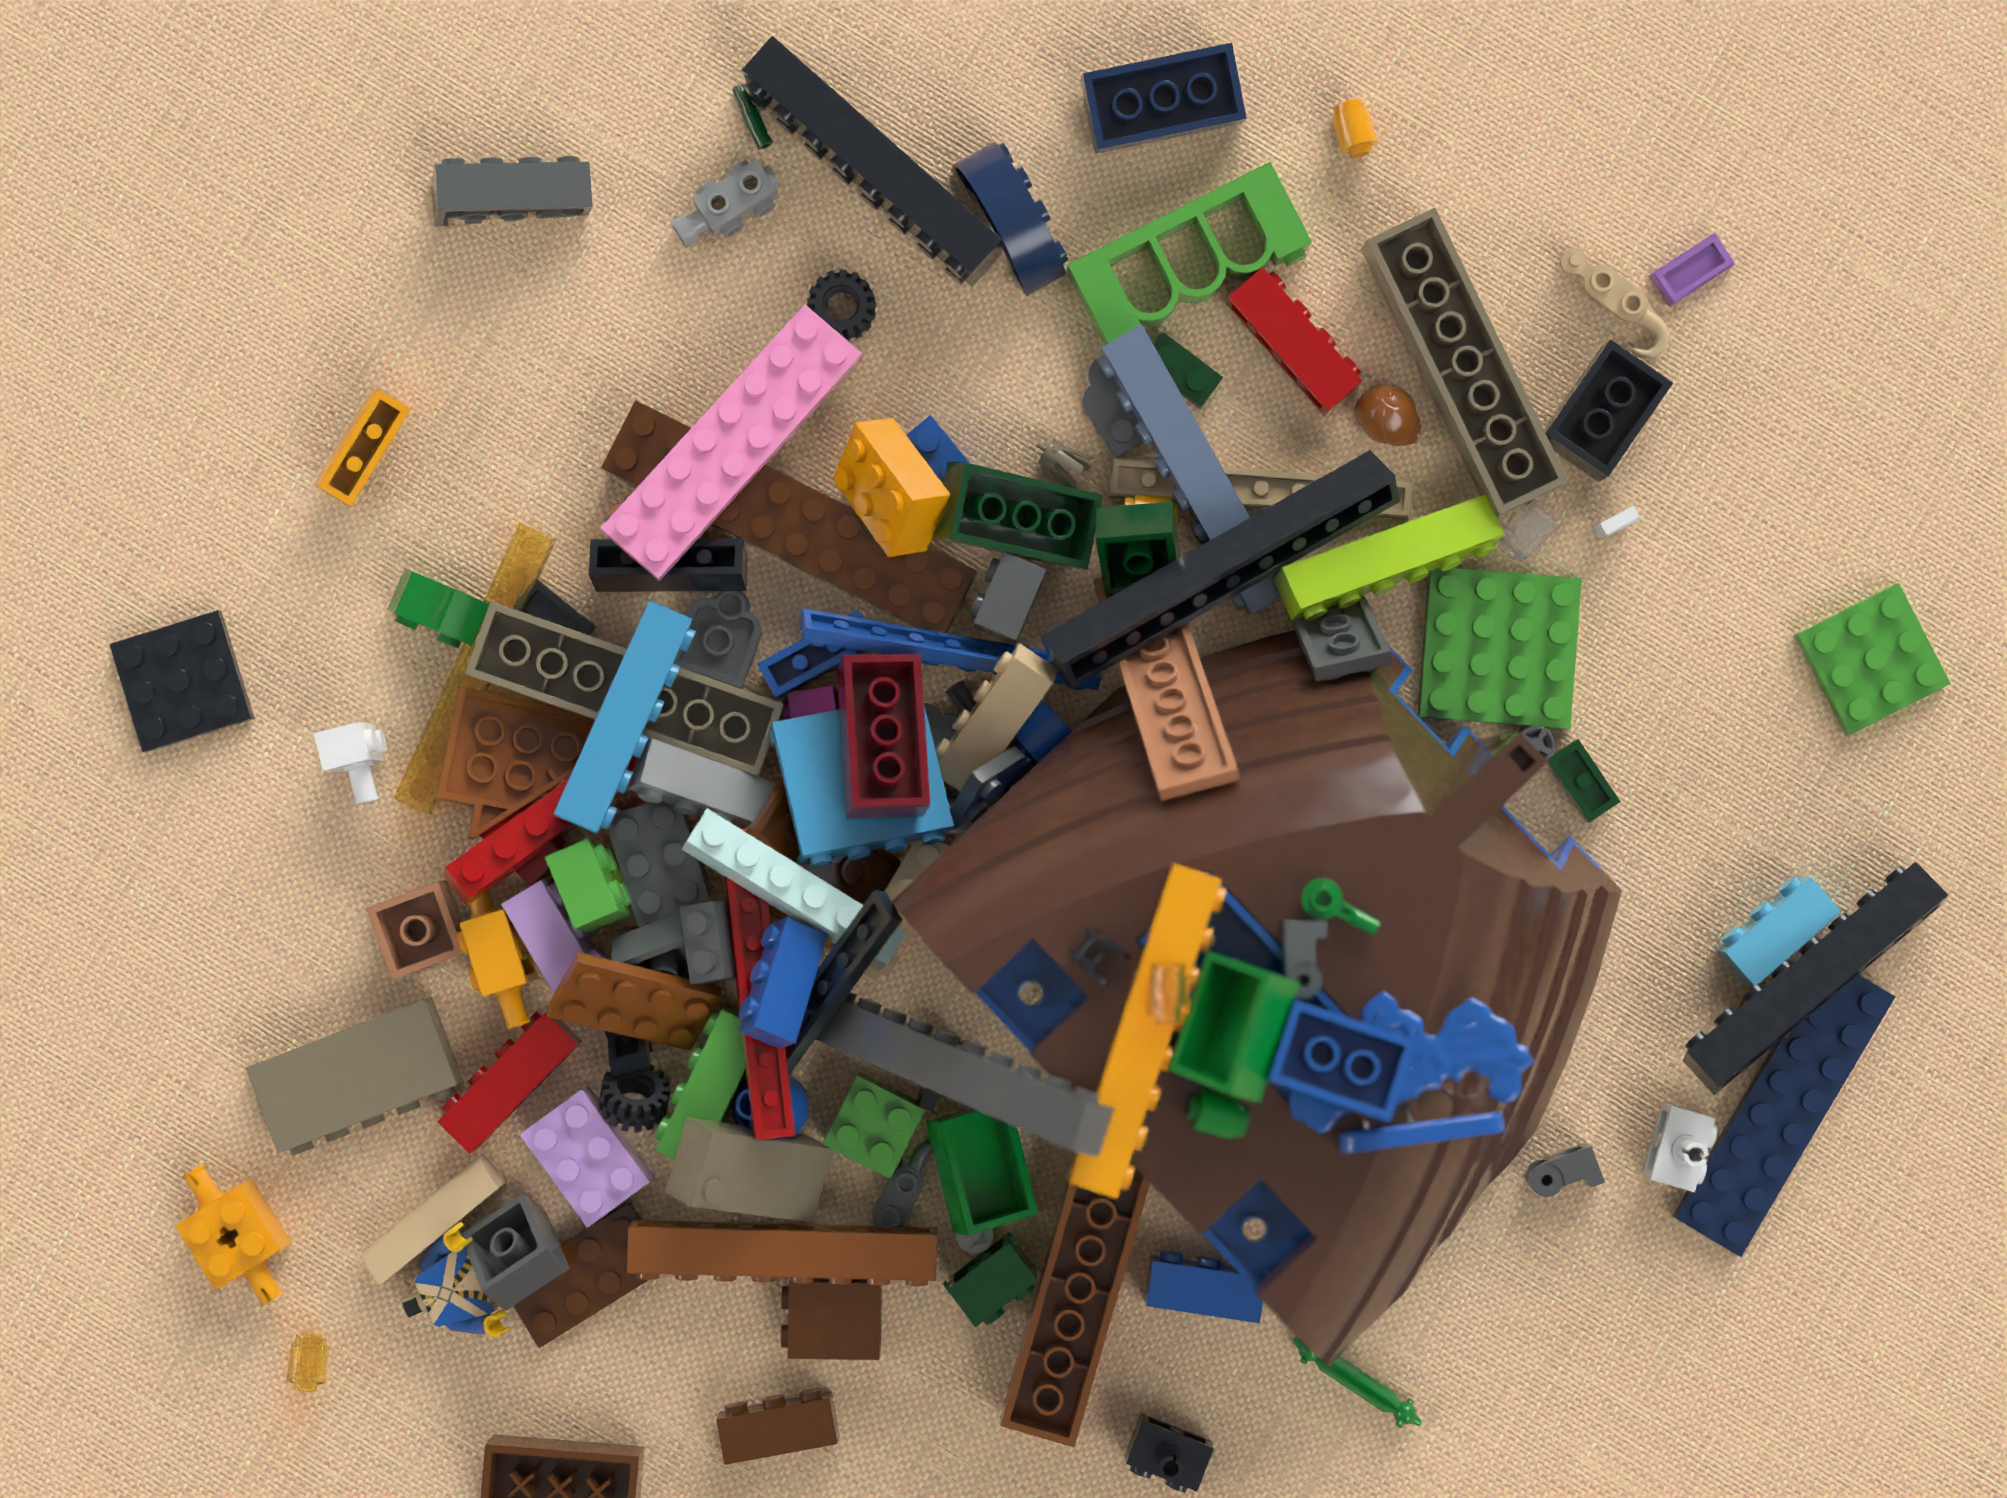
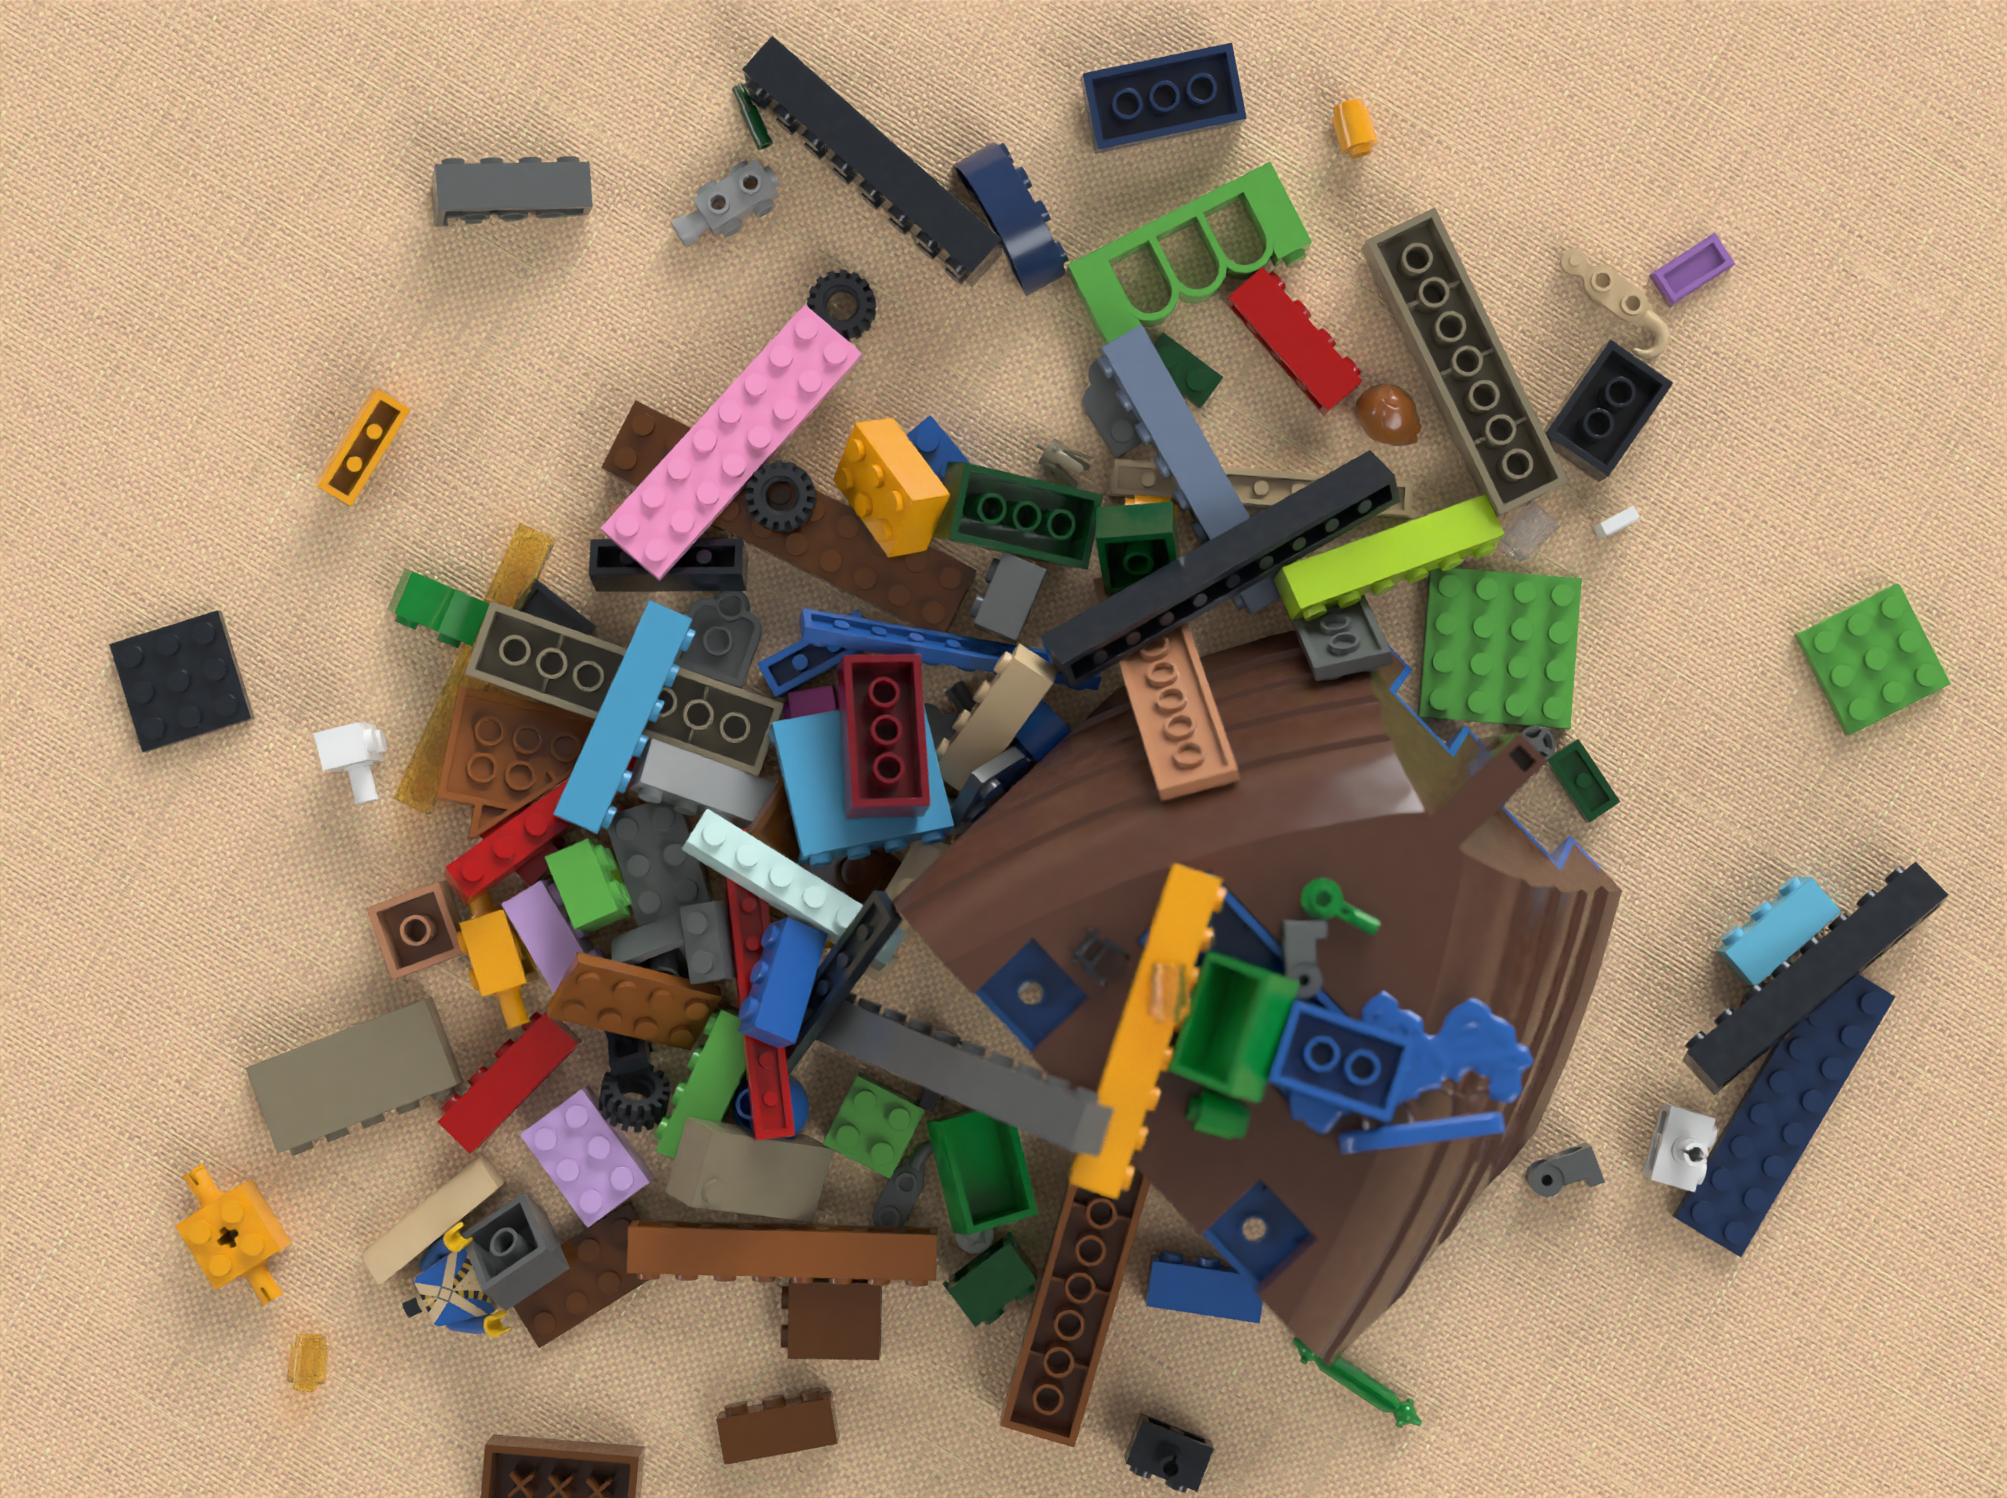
none -> black tyre [745,460,817,533]

